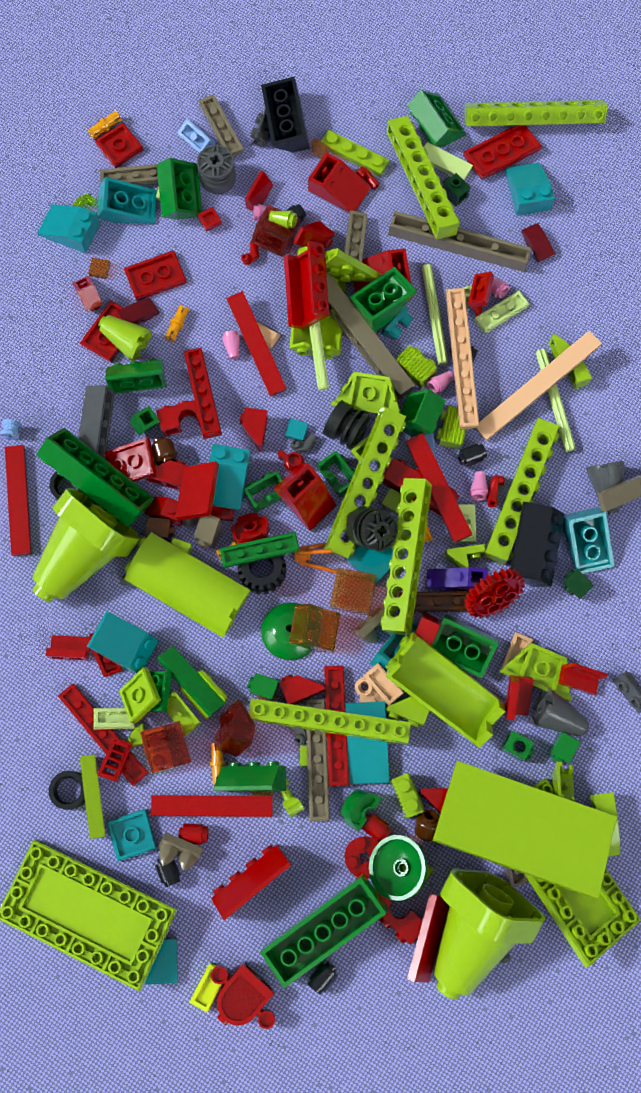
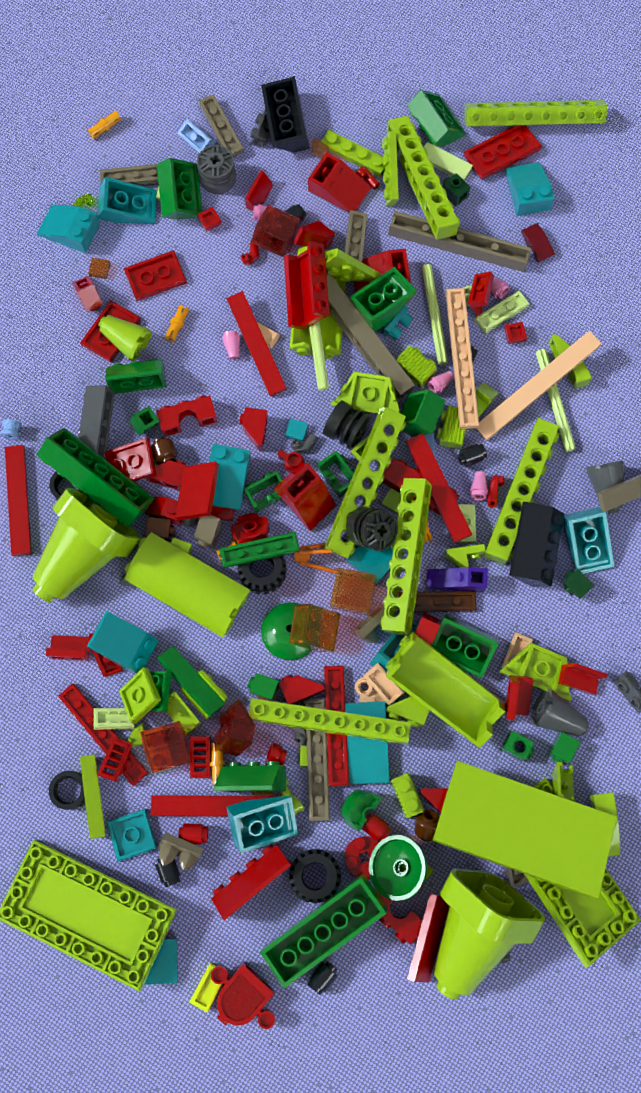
red tile [95,123,144,168] -> none
dark red slope [117,298,160,324] -> none
red tile [184,347,222,439] -> none
lime cone [269,211,297,229] -> none
red gear [464,568,525,619] -> none
none -> red slope [190,737,211,778]
none -> teal slope [226,796,298,853]
none -> red piece [264,742,287,766]
none -> black tyre [289,849,341,904]
none -> lime plate [382,131,399,207]
none -> lime slope [476,382,499,418]
none -> red plate [504,322,527,344]

